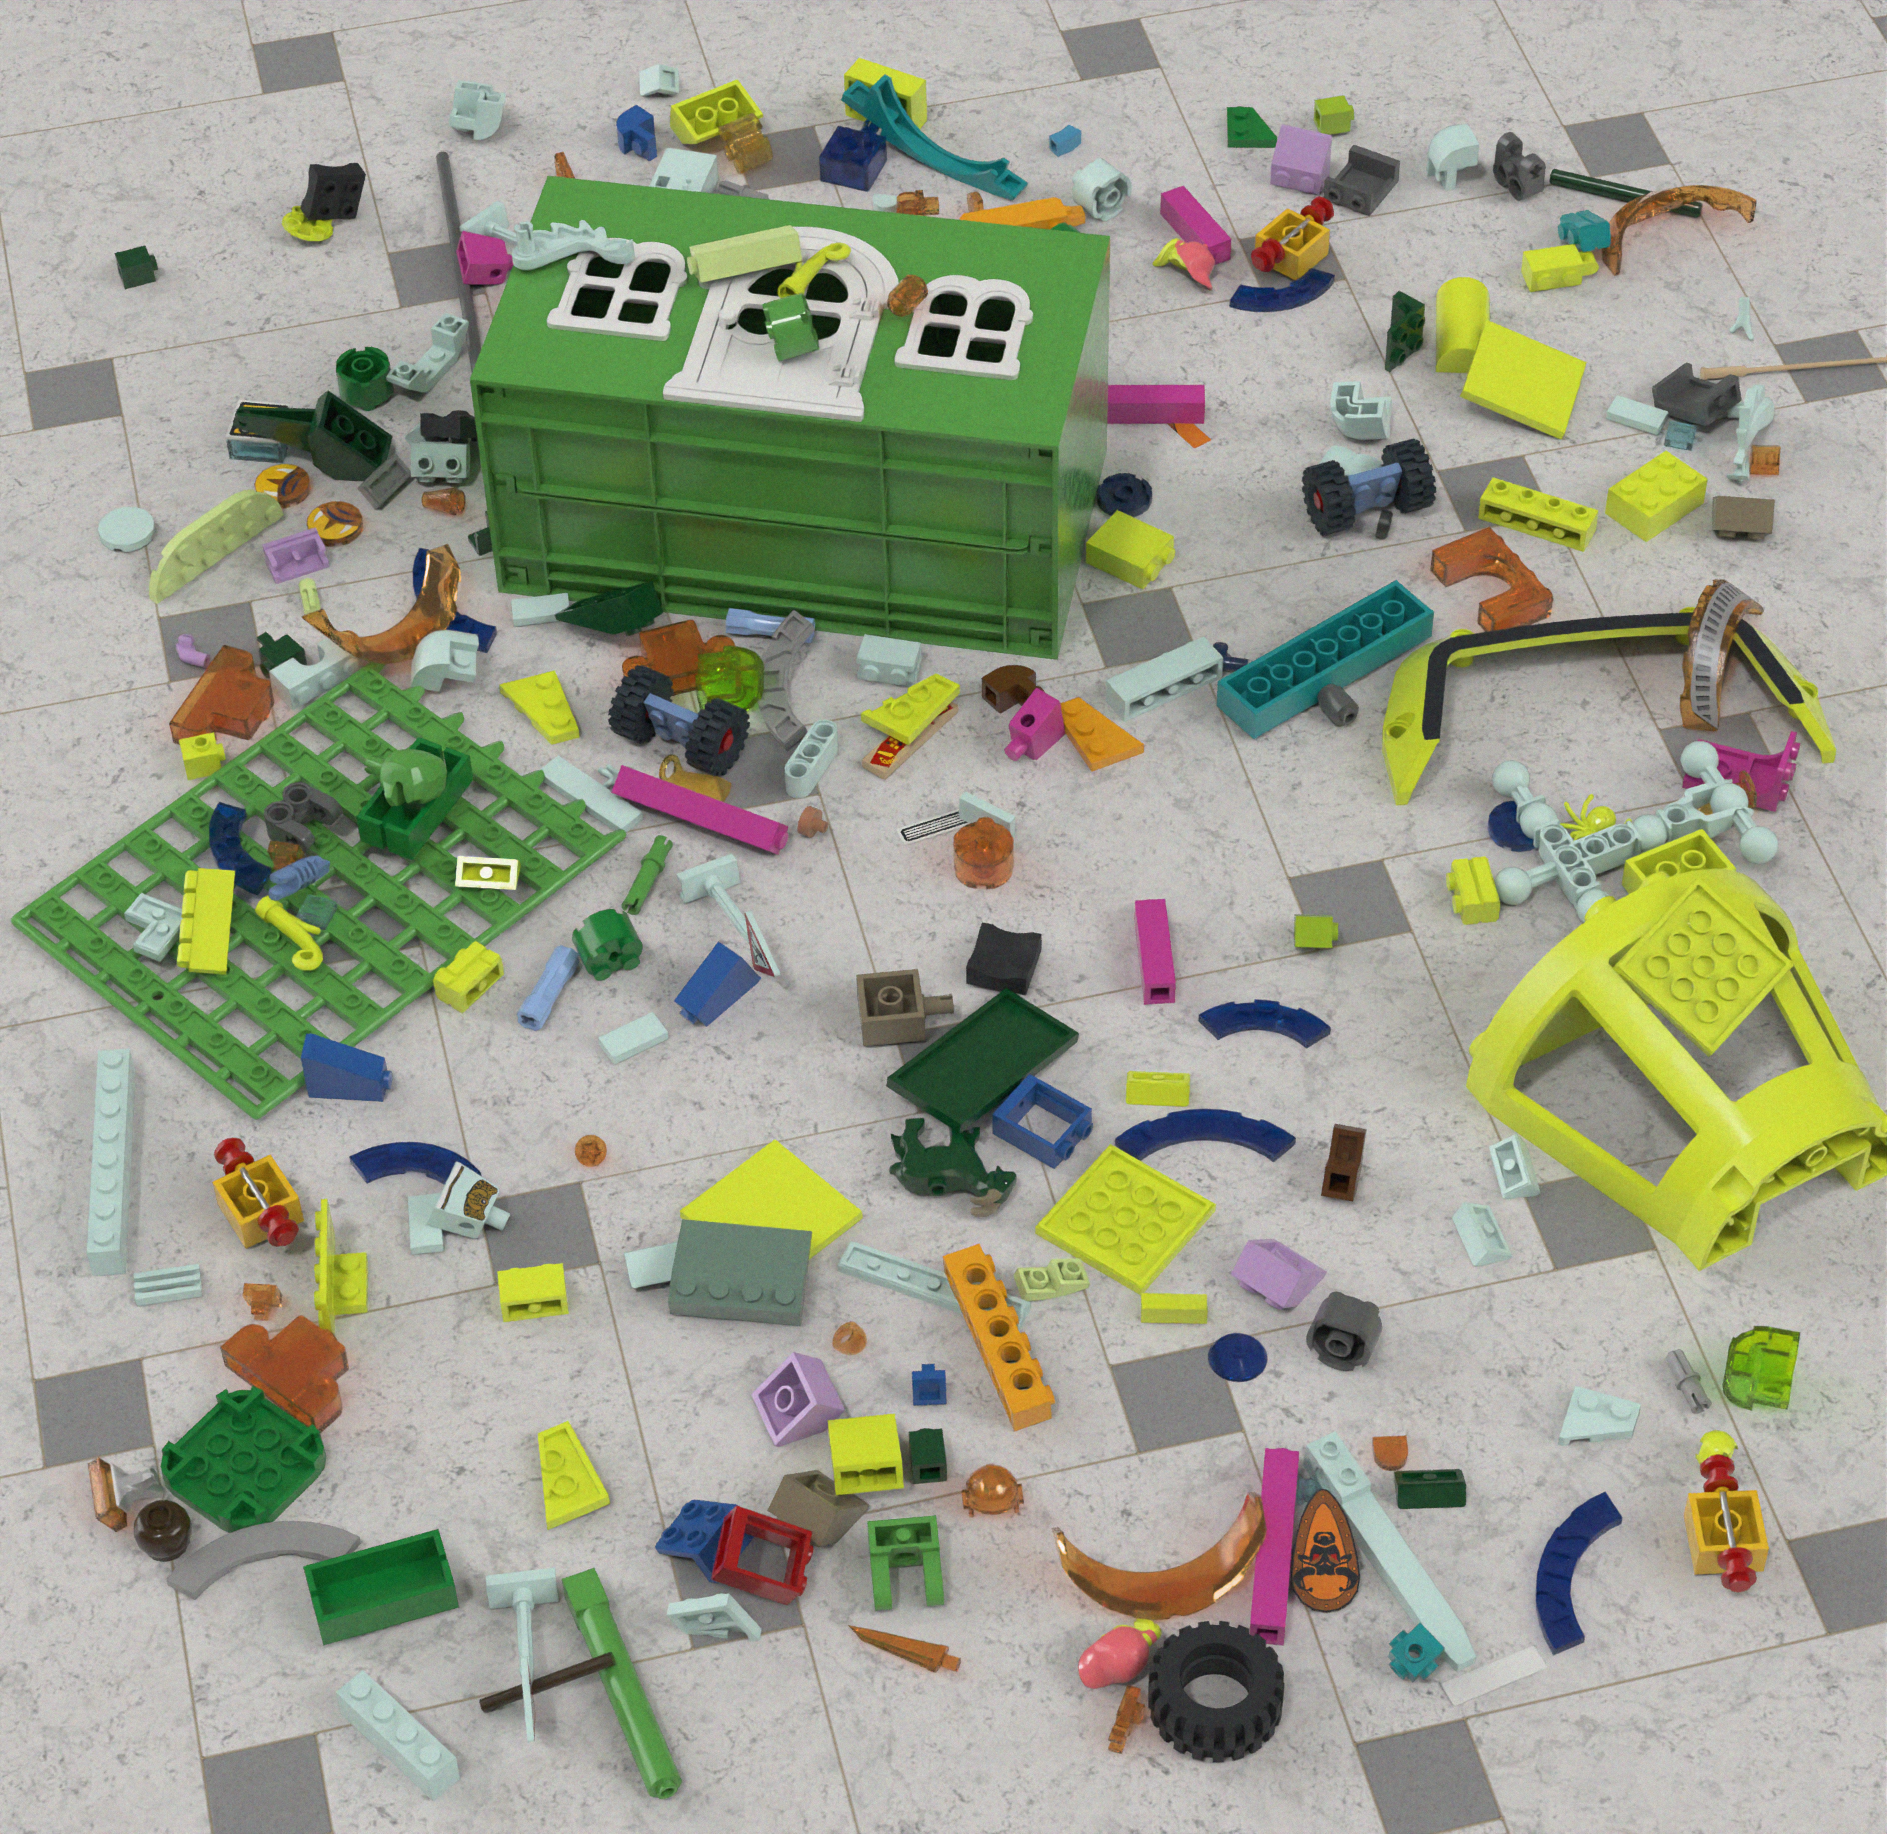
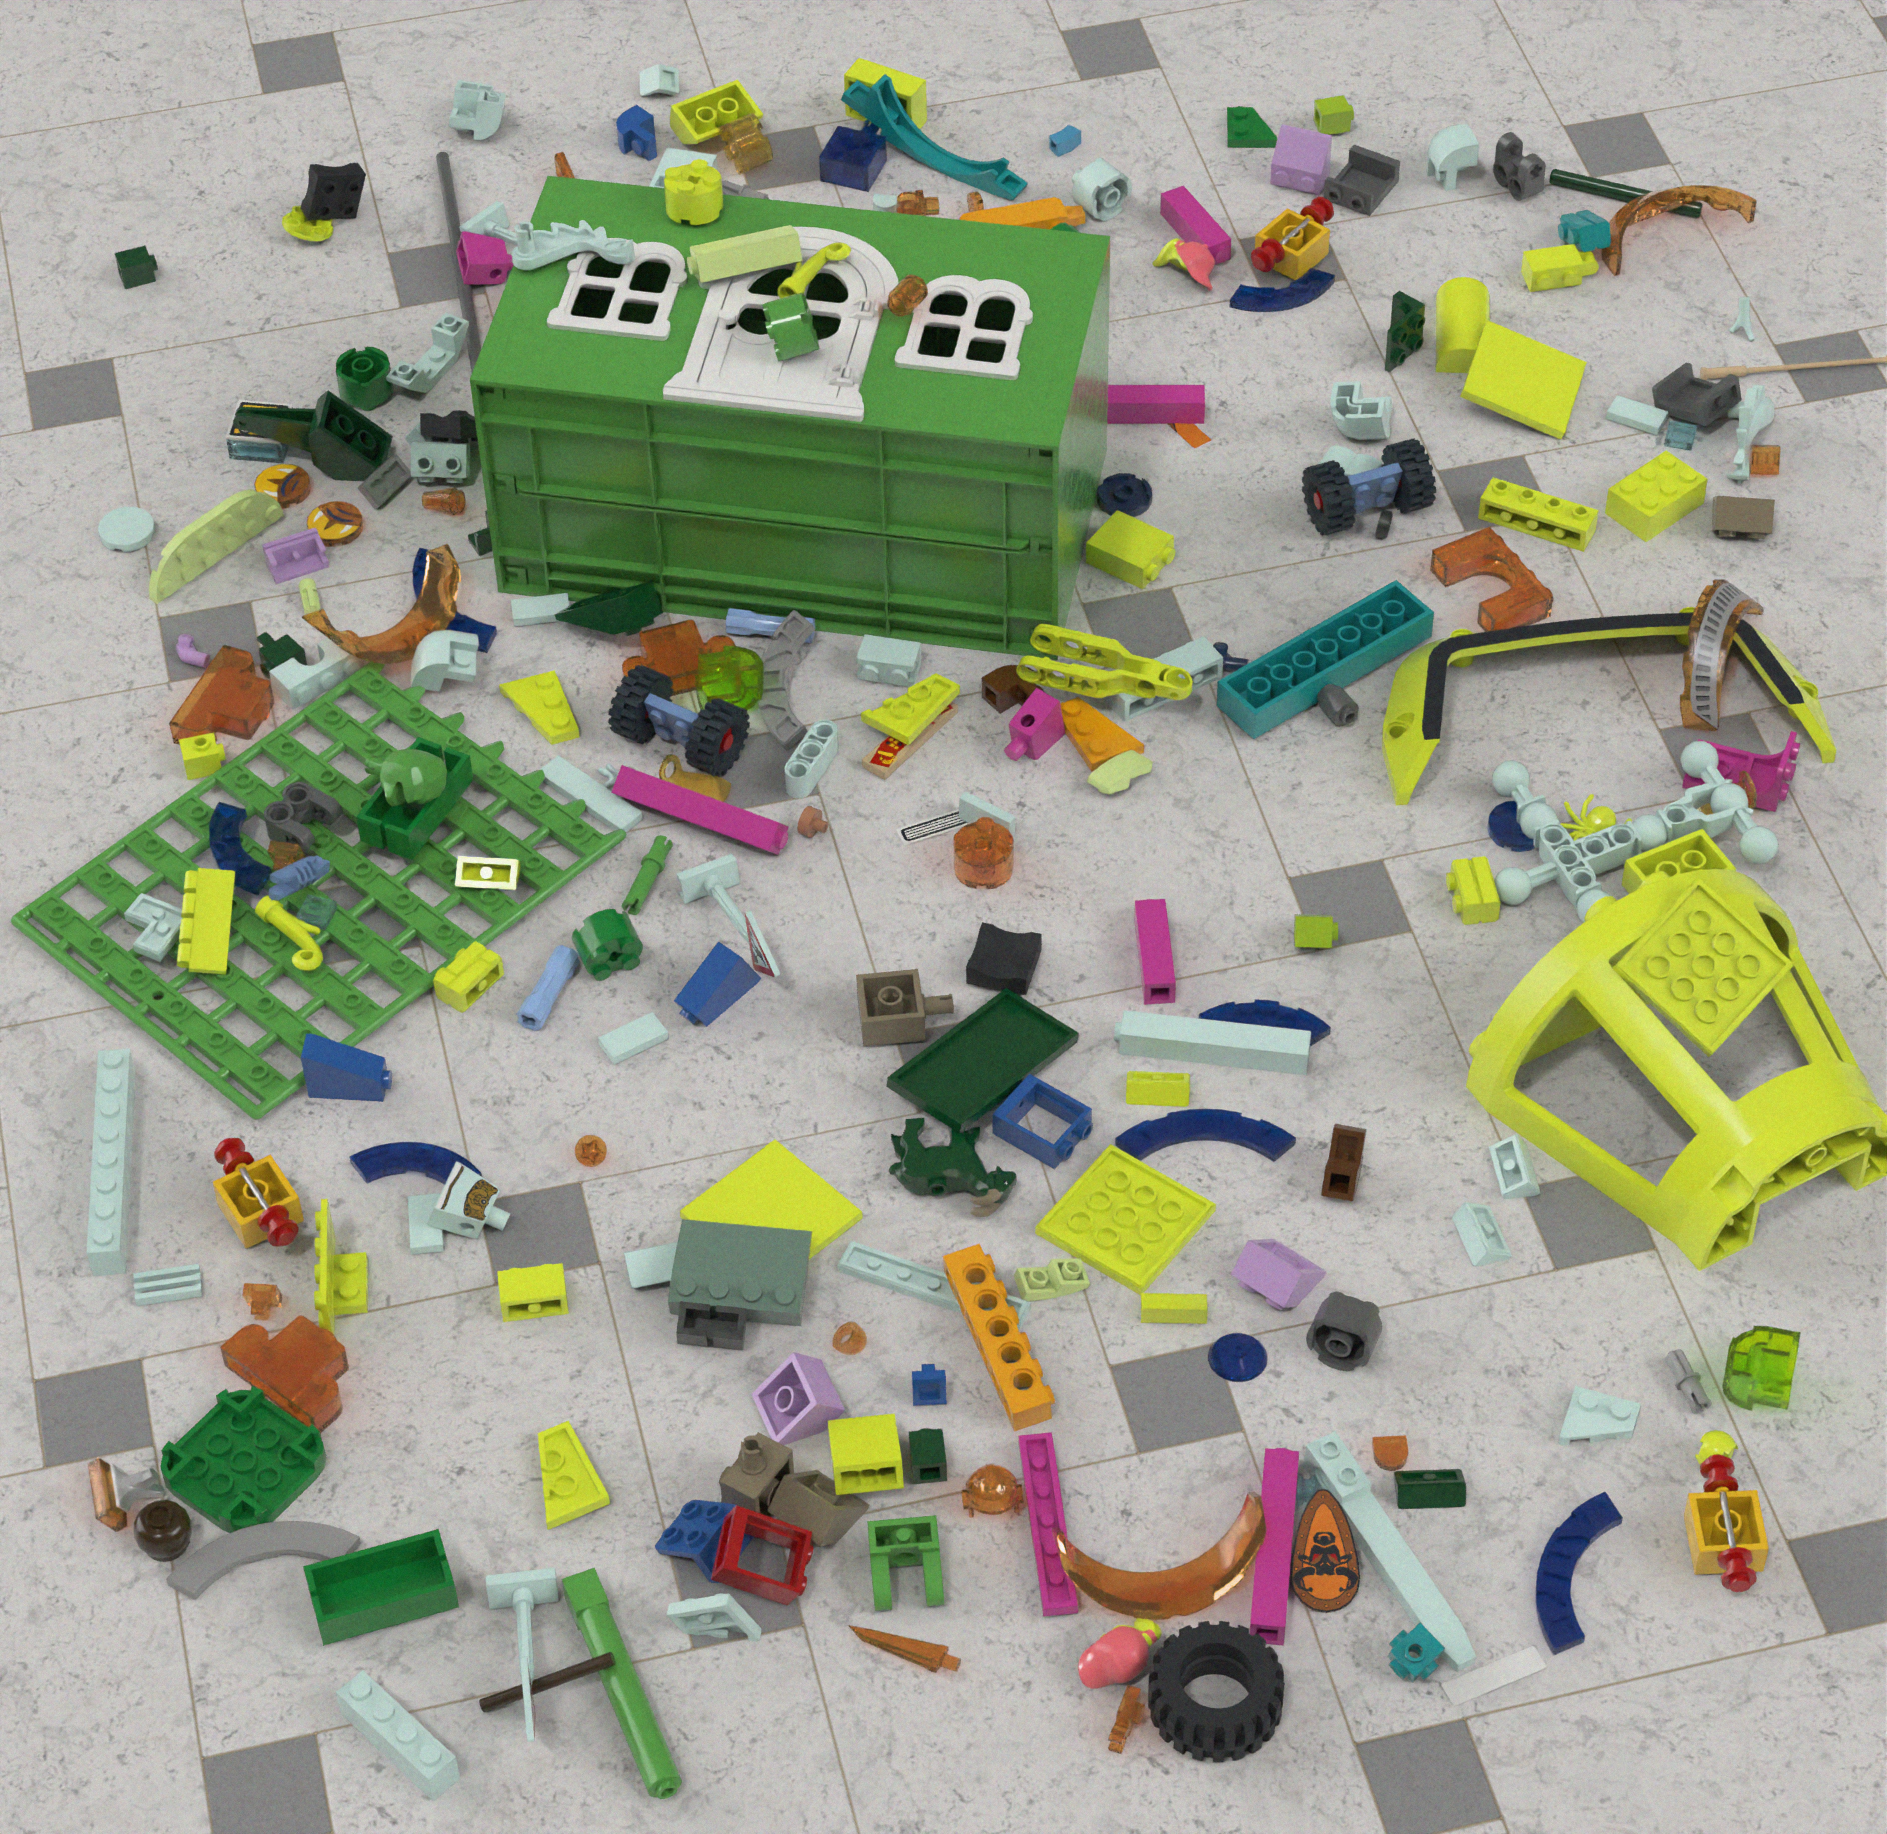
none -> neon yellow brick [664,159,724,225]
none -> pearl dark grey piece [676,1301,747,1350]
none -> dark tan brick [719,1432,794,1518]
none -> neon yellow piece [1016,624,1193,700]
none -> dark pink plate [1018,1432,1078,1617]
none -> yellowish green slope [1087,750,1153,795]
none -> light aqua brick [1114,1010,1311,1075]

